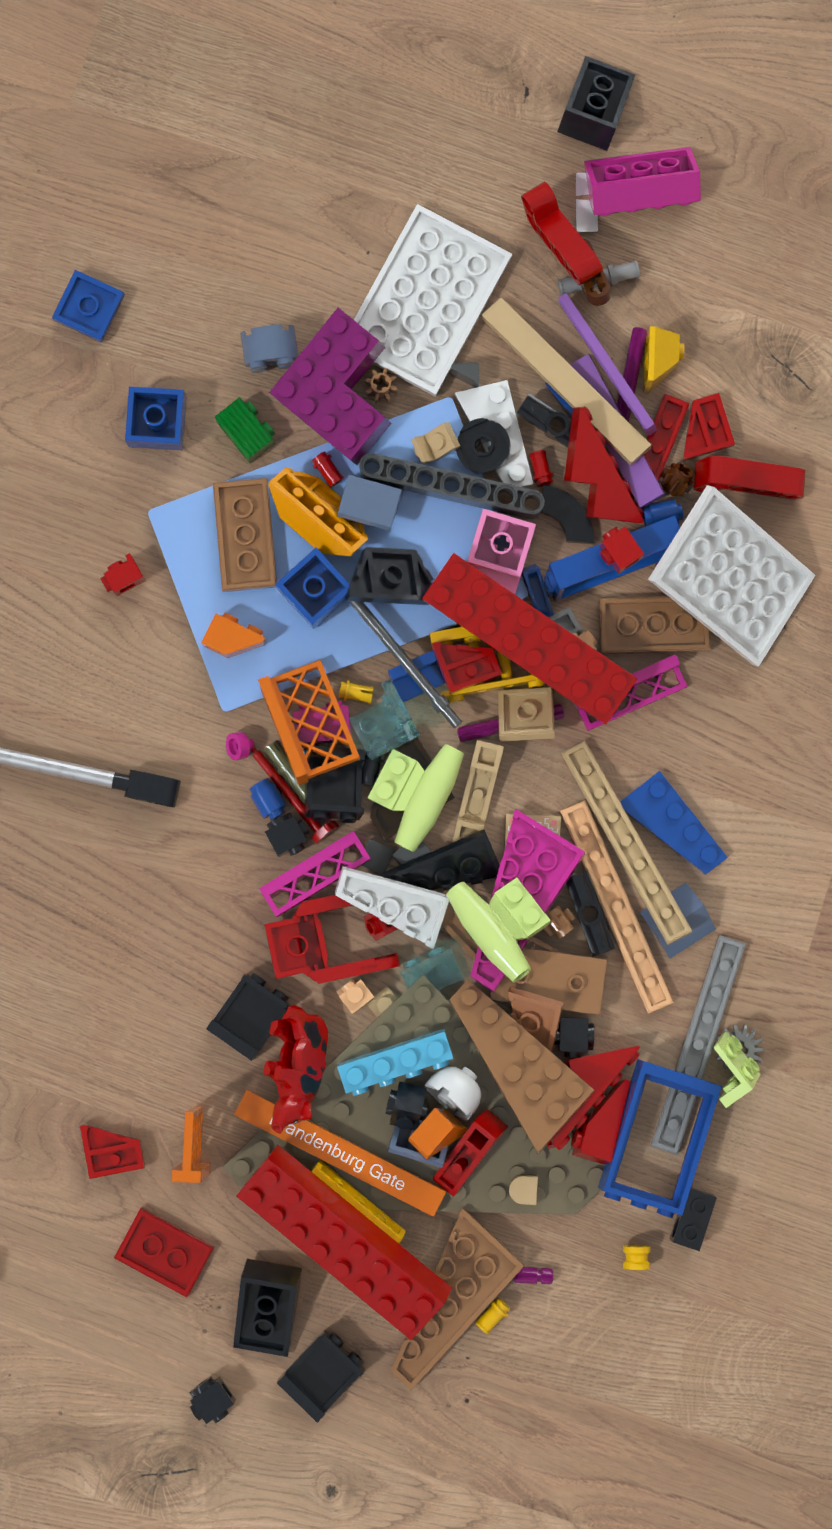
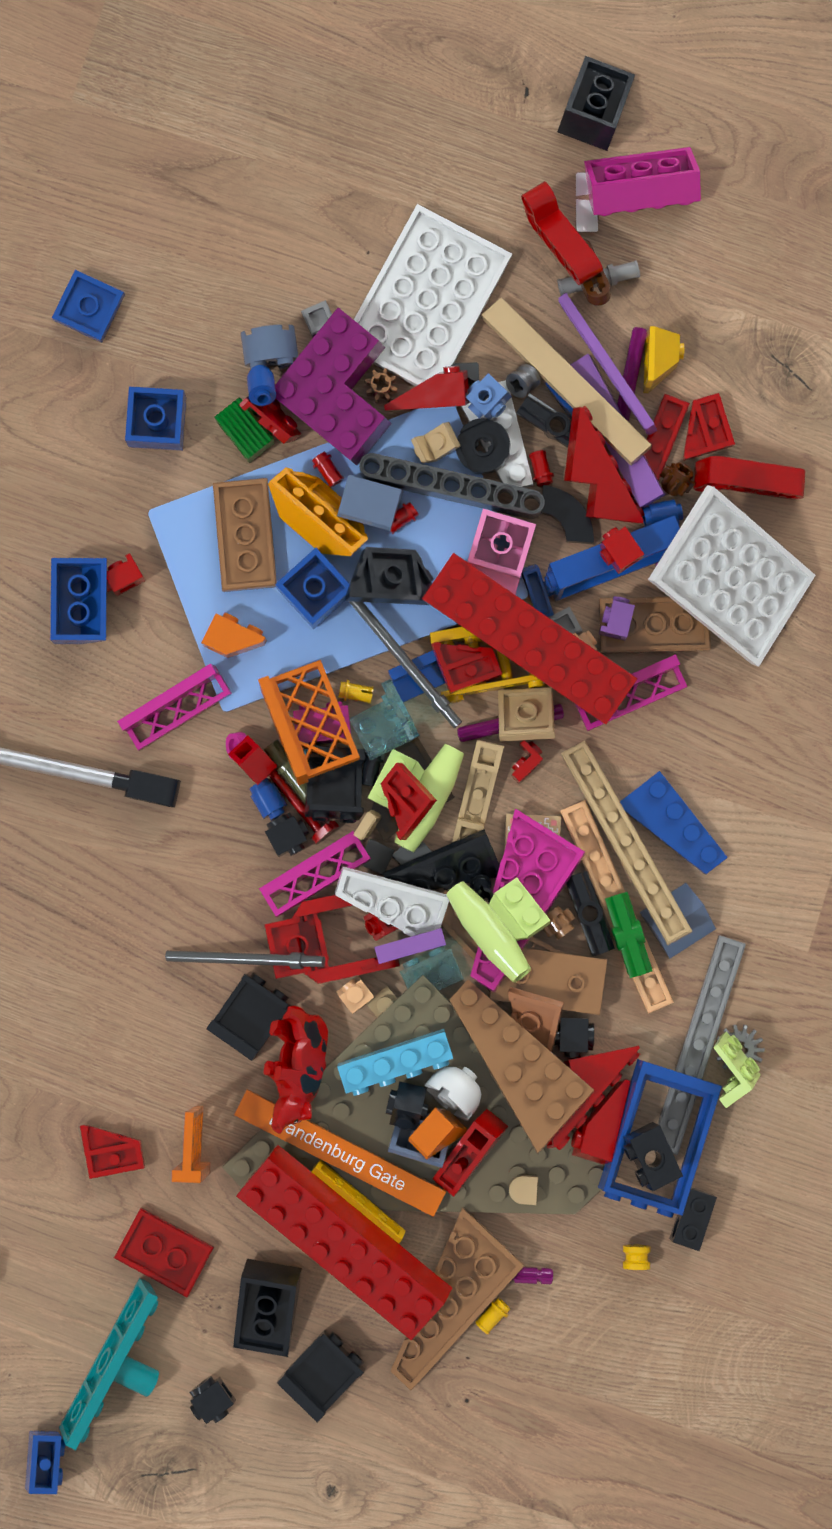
none -> blue brick [25,1431,65,1494]
none -> blue slope [50,558,107,644]
none -> teal plate [59,1278,159,1450]
none -> dark pink fence [117,664,232,751]
none -> dark grey bar [165,950,325,969]
none -> red brick [228,735,277,785]
none -> red wing [239,397,301,444]
none -> blue brick [247,365,276,406]
none -> light grey tile [301,300,332,338]
none -> tan tile [353,810,381,840]
none -> medium lavender piece [374,928,446,964]
none -> red wing [380,763,437,840]
none -> red slope [384,366,470,411]
none -> red pin [390,502,419,534]
none -> medium blue brick [466,373,512,420]
none -> black pin [469,874,493,903]
none -> flat silver wheel [506,364,540,398]
none -> red bracket [511,740,543,784]
none -> medium lavender brick [599,596,635,641]
none -> green piece [604,892,652,978]
none -> black brick [623,1122,683,1191]

